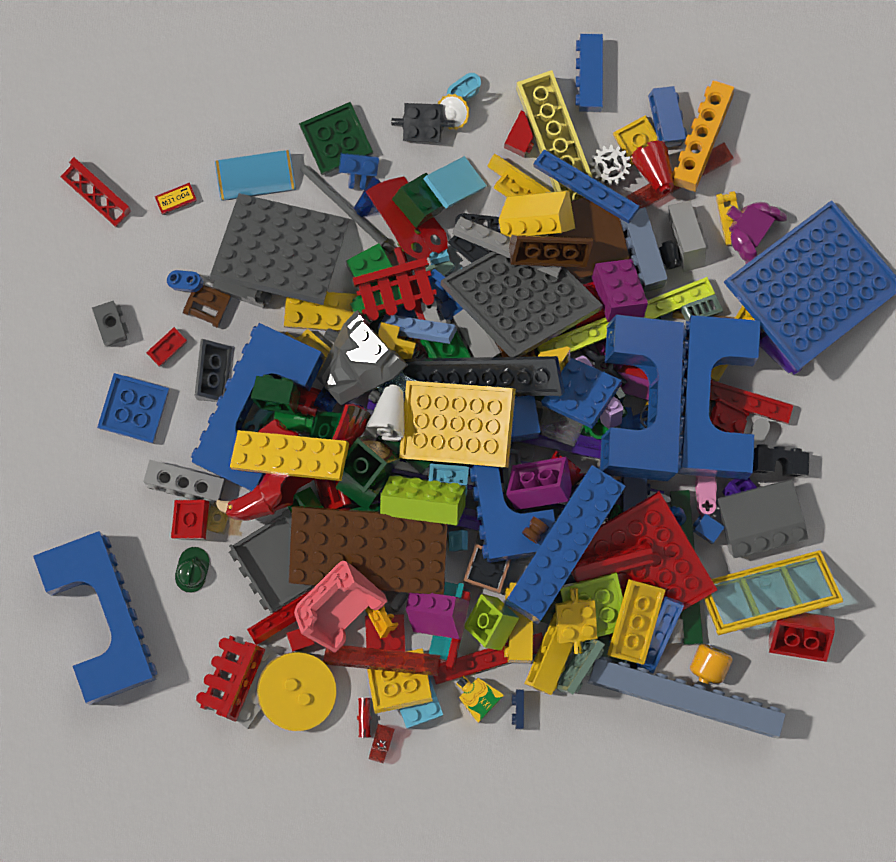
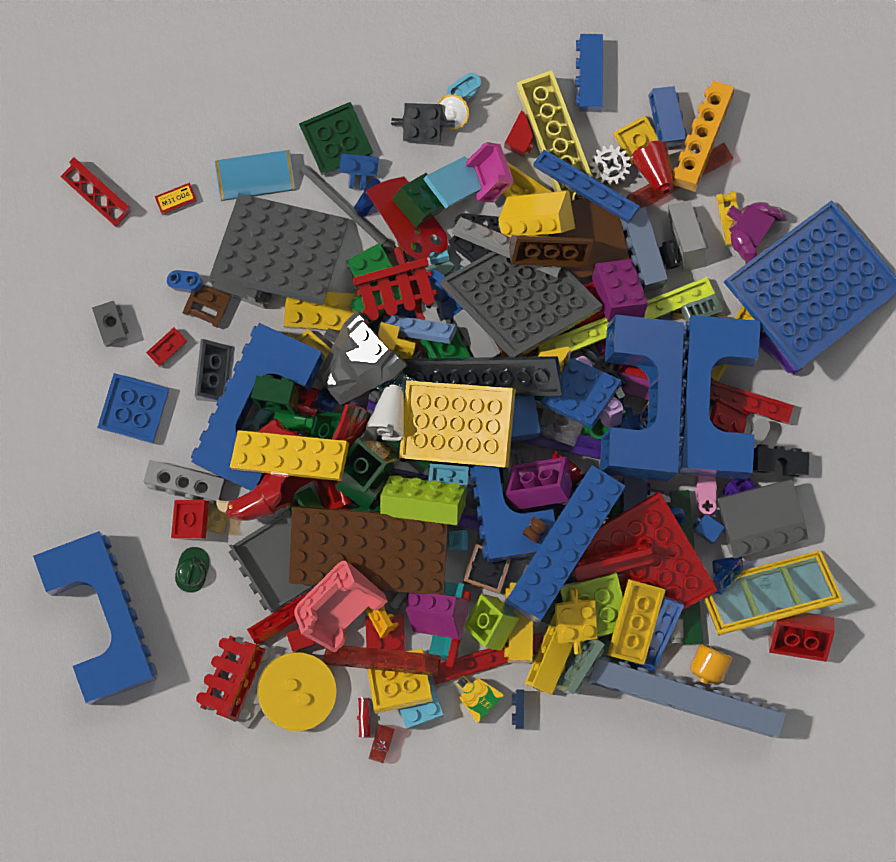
none -> dark pink panel [466,142,514,203]
none -> clear blue slope [712,557,743,595]

